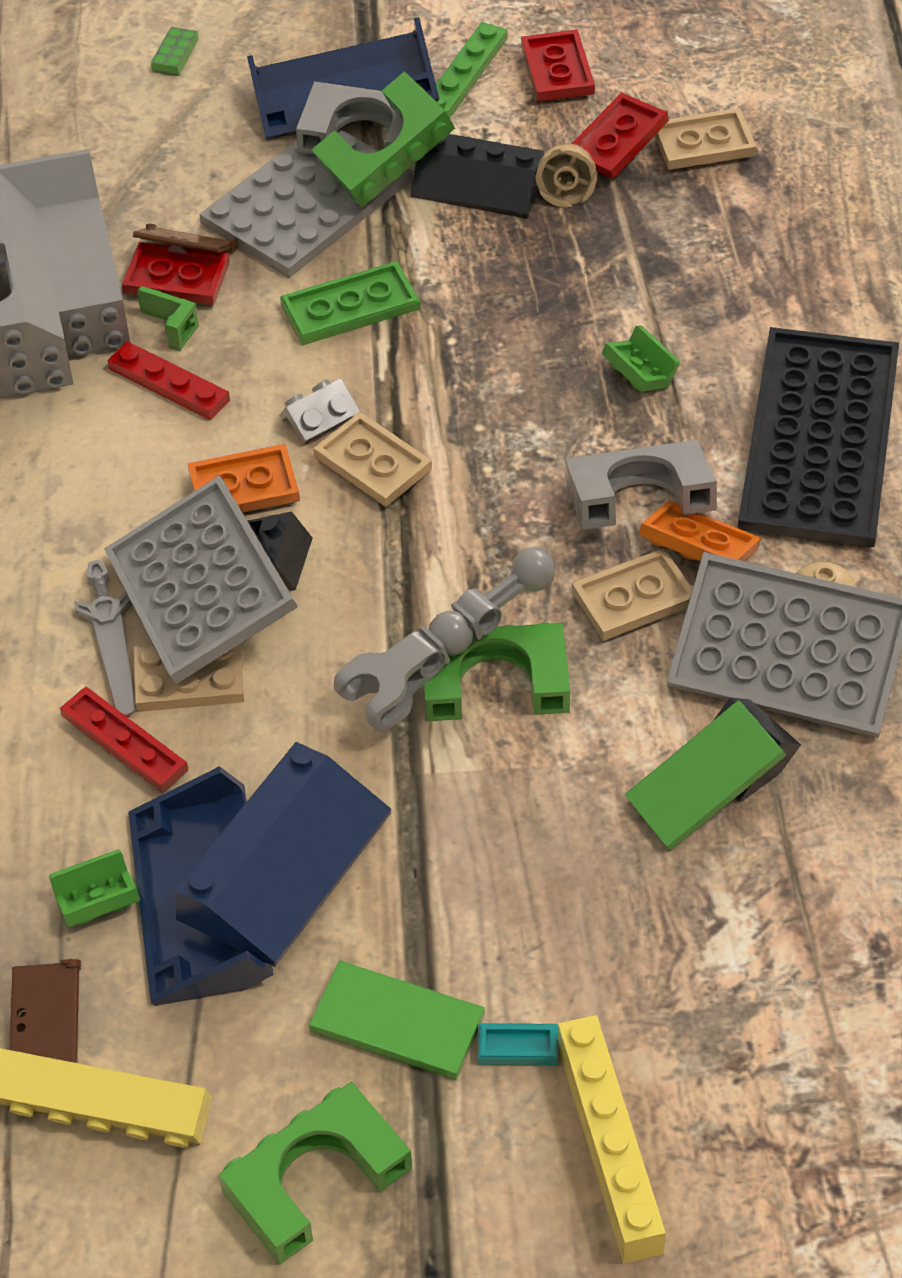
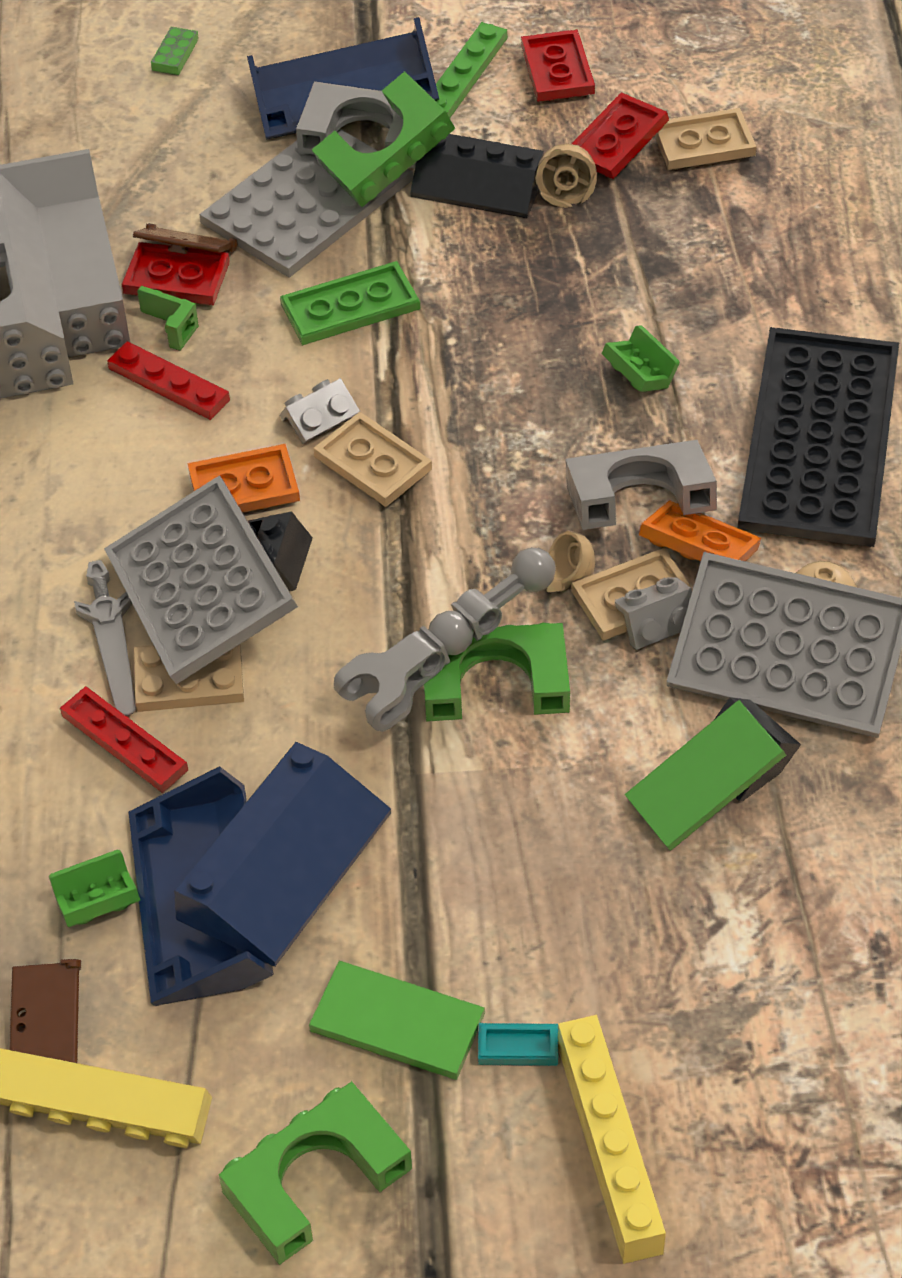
none -> tan piece [546,531,595,592]
none -> light grey bracket [615,577,692,650]

